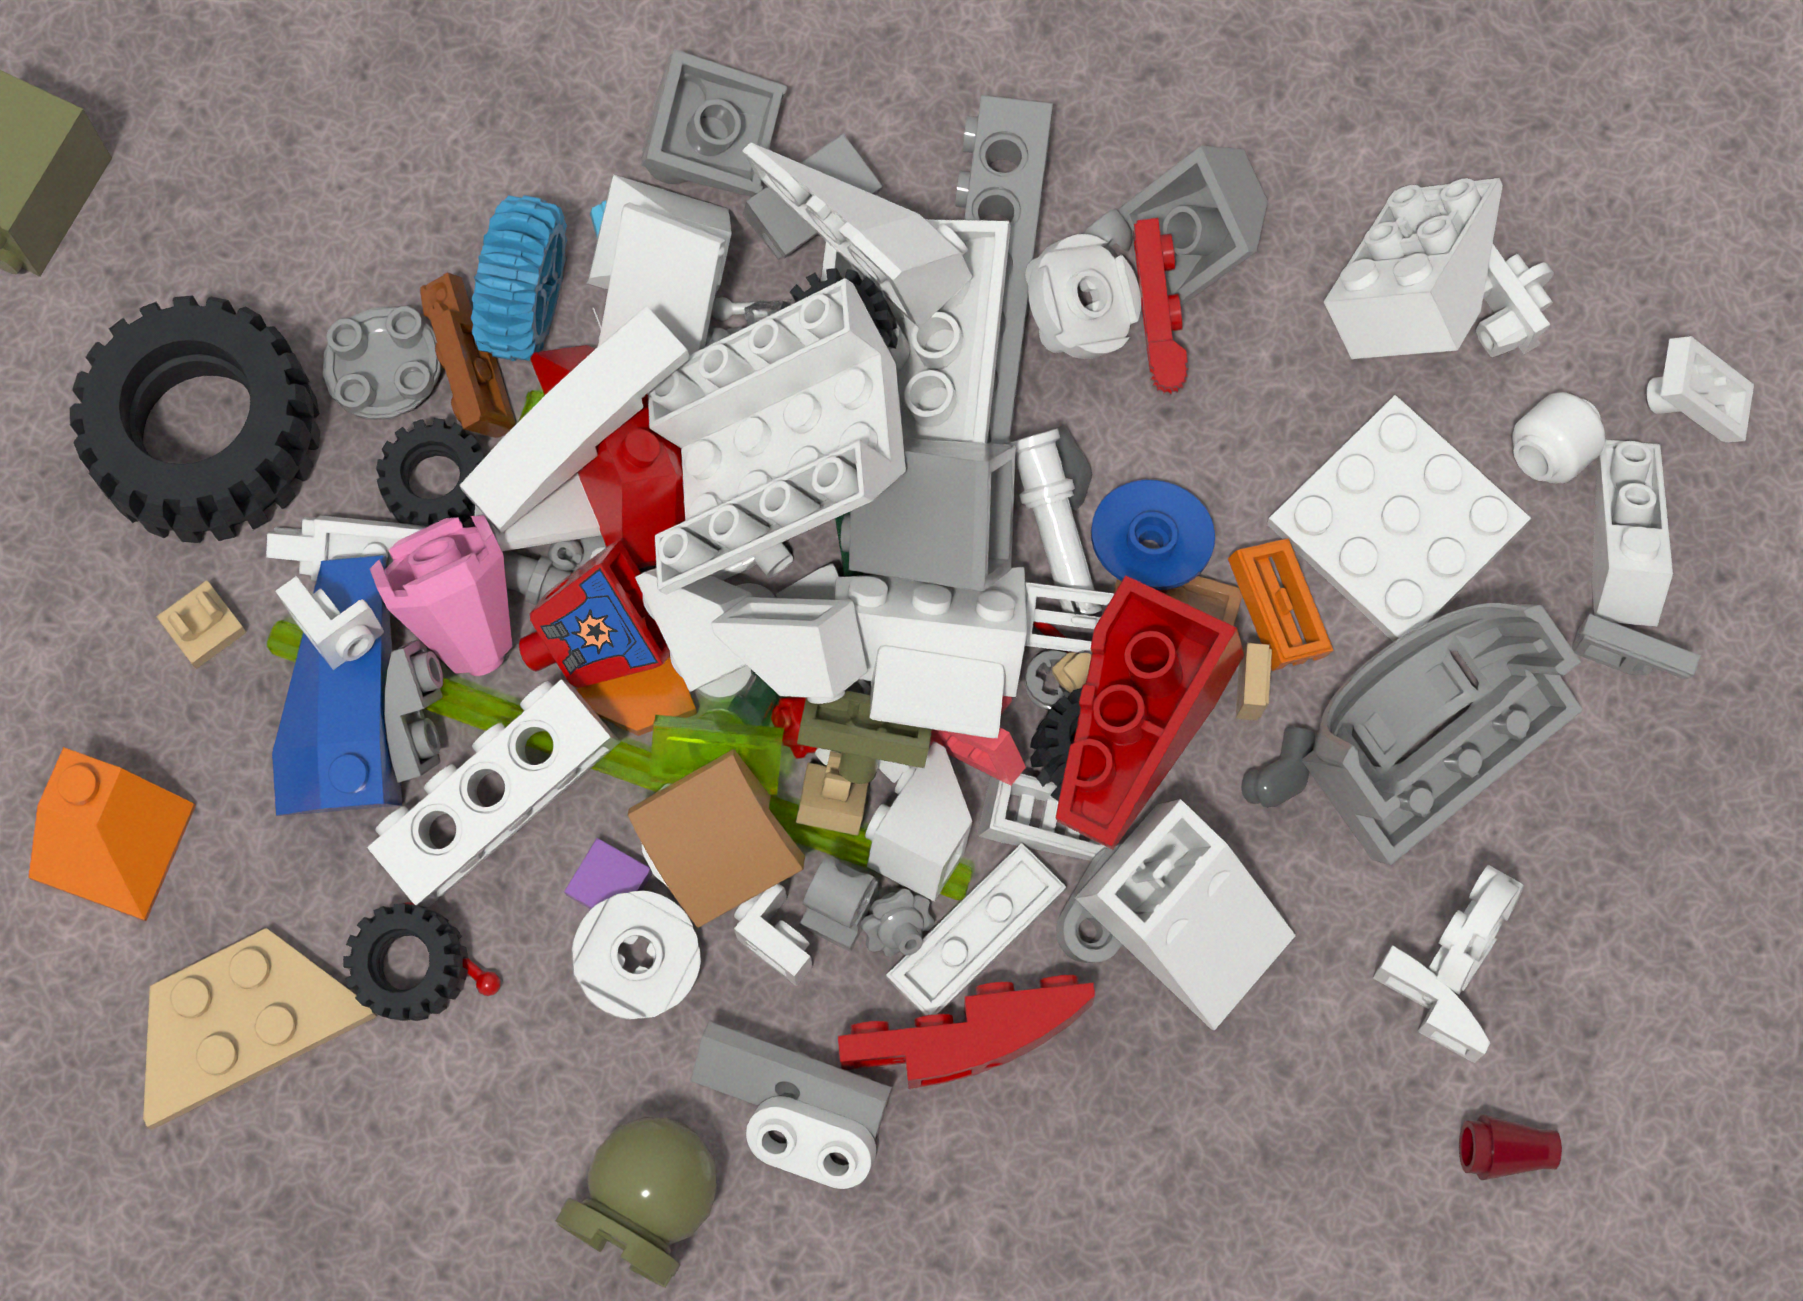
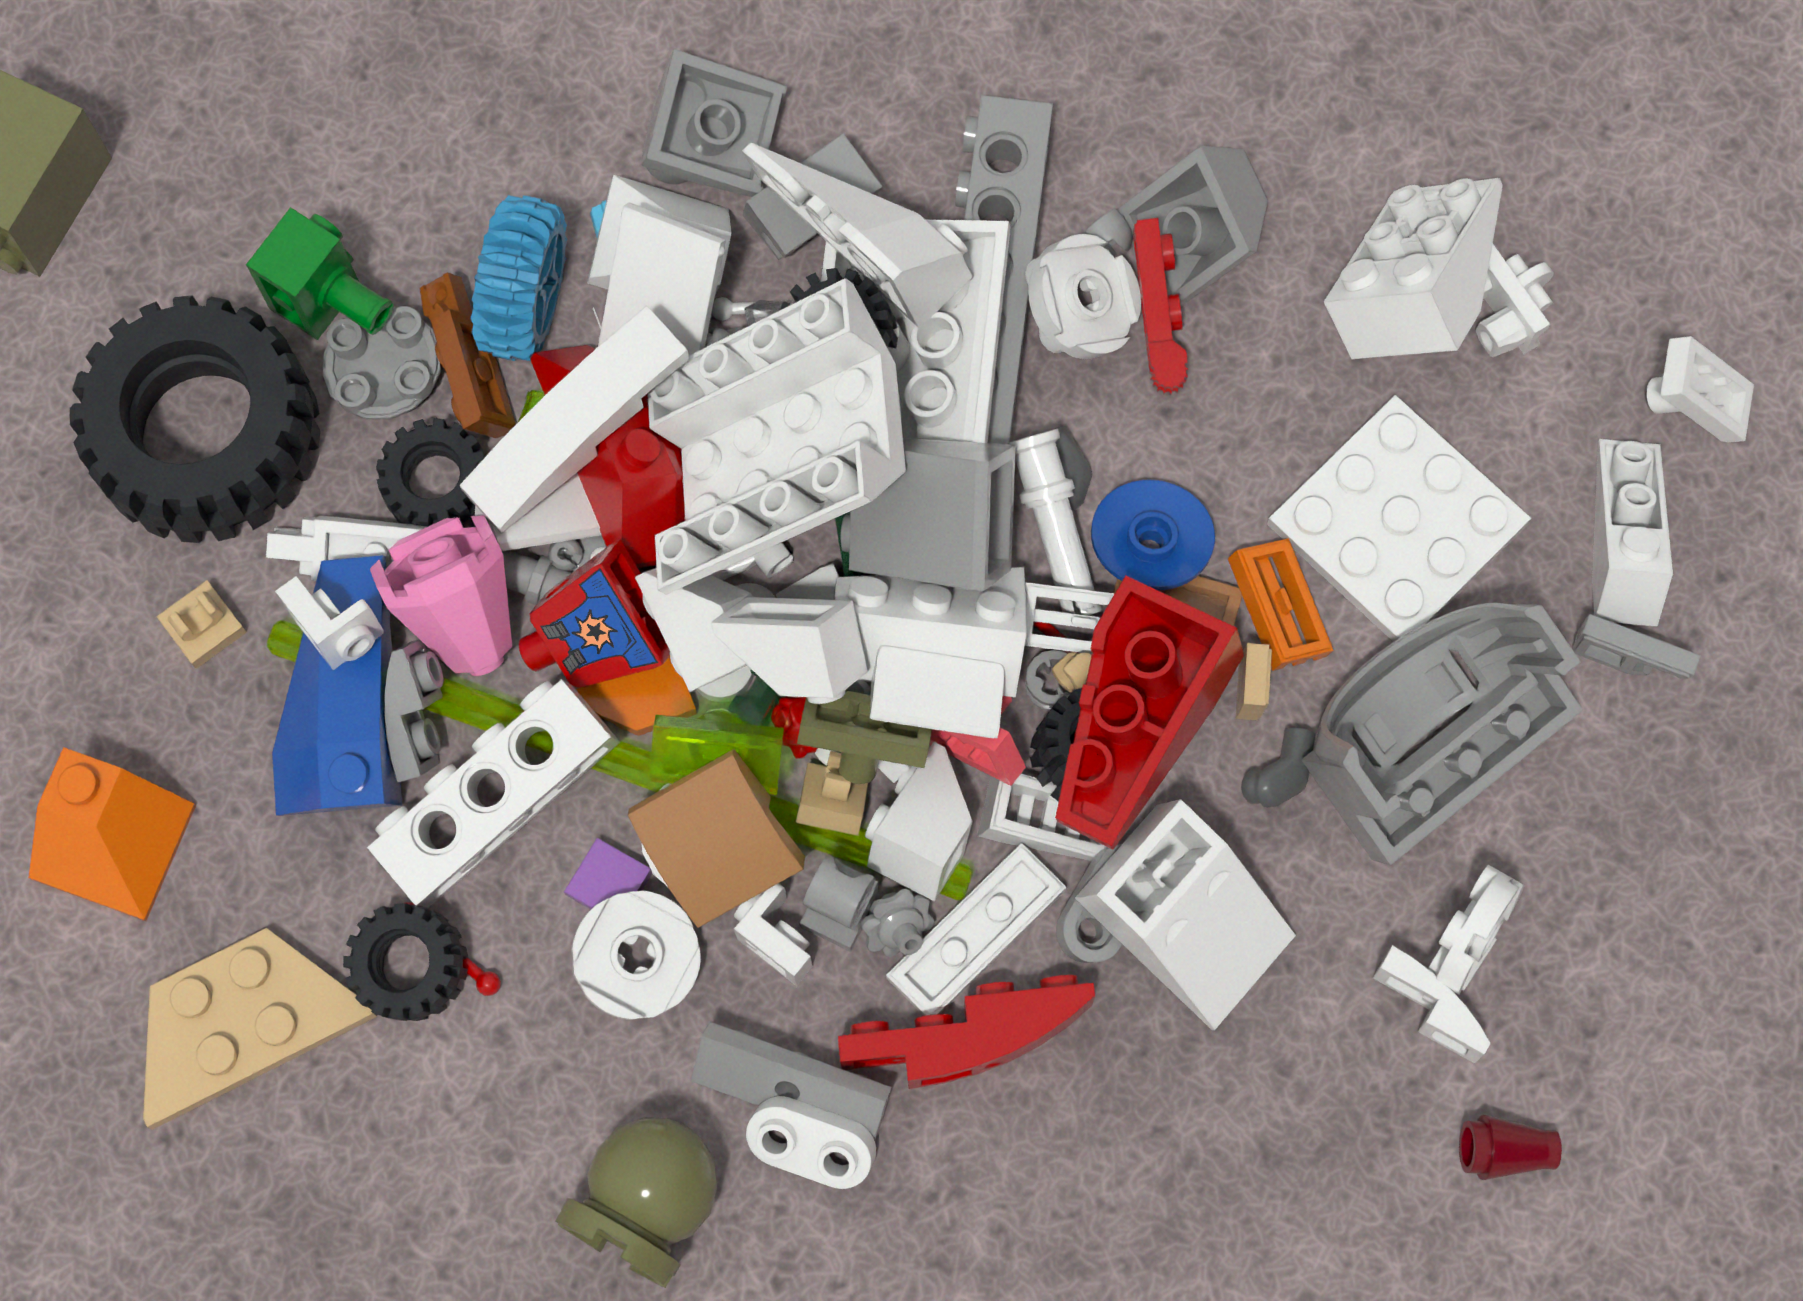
white head [1512,392,1606,484] -> none
none -> green brick [246,207,394,340]

